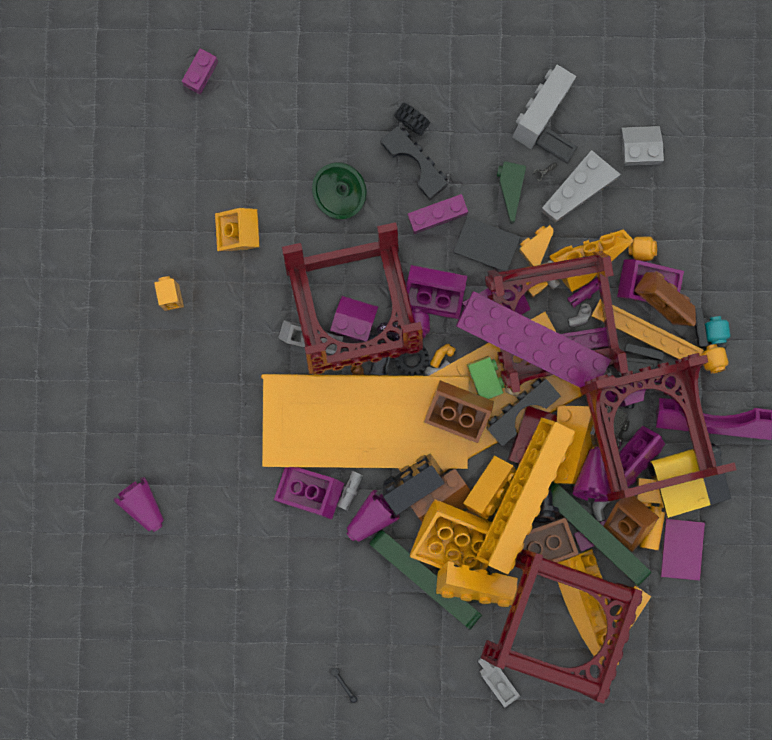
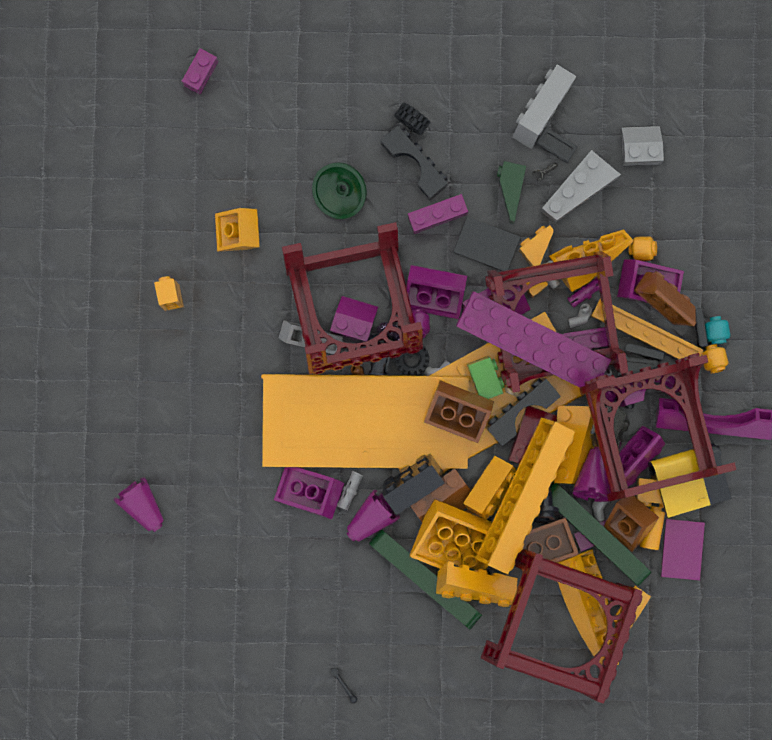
light orange arm [430,344,456,368] -> none
light grey hinge [478,658,520,708] -> none

